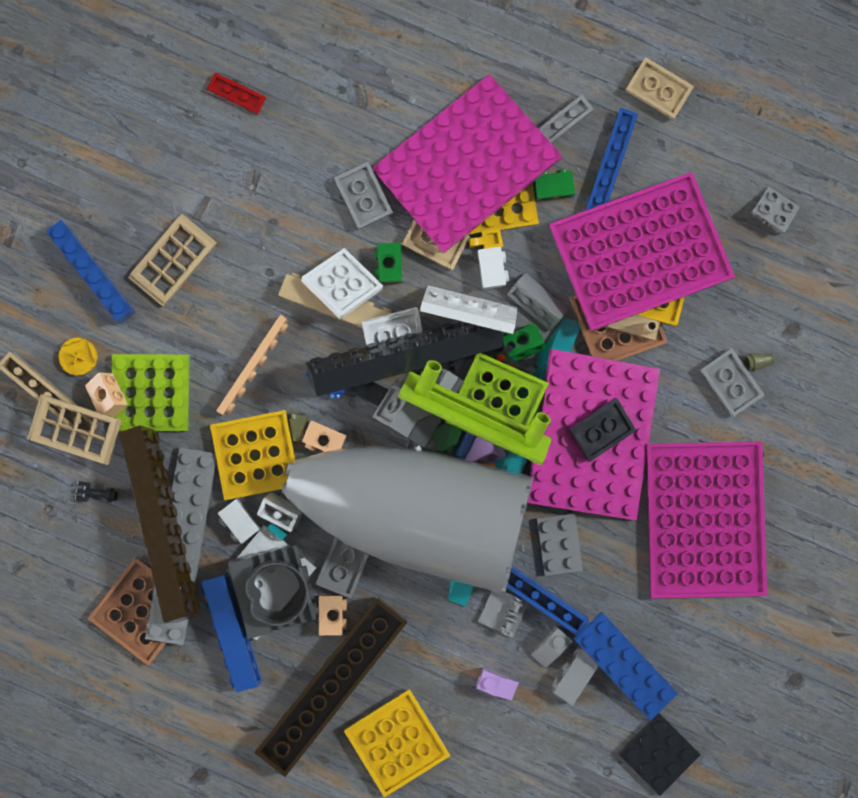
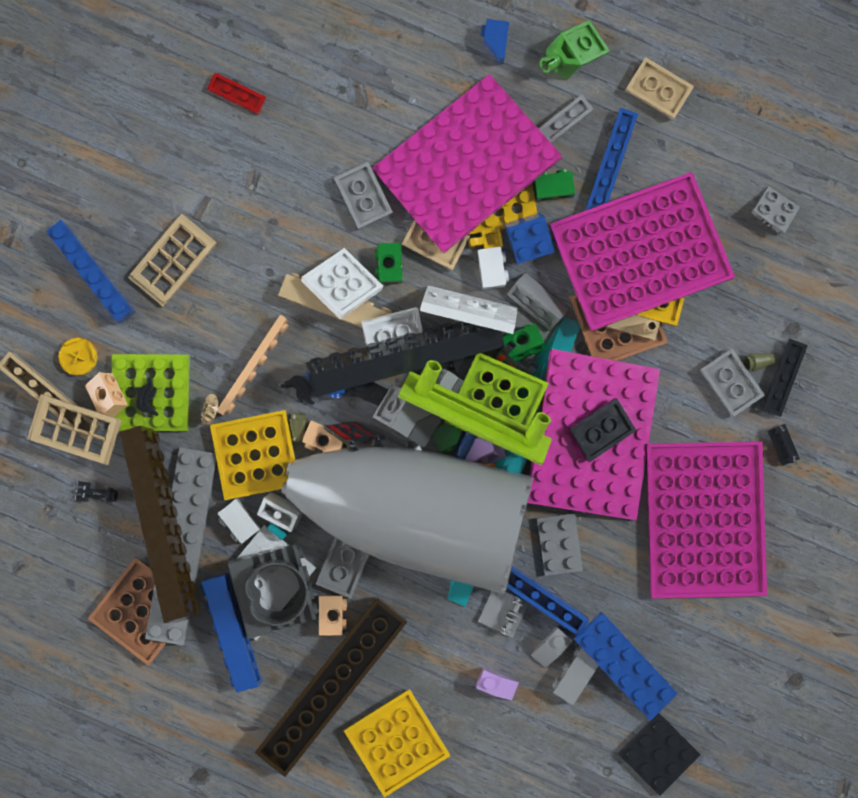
none -> black piece [135,377,159,416]
none -> tan gear [201,394,218,424]
none -> black piece [280,376,315,405]
none -> black flag [324,422,385,452]
none -> blue slope [481,19,509,64]
none -> blue brick [504,213,554,264]
none -> bright green plate [540,20,610,80]
none -> black plate [762,339,808,417]
none -> black hinge [768,424,800,466]

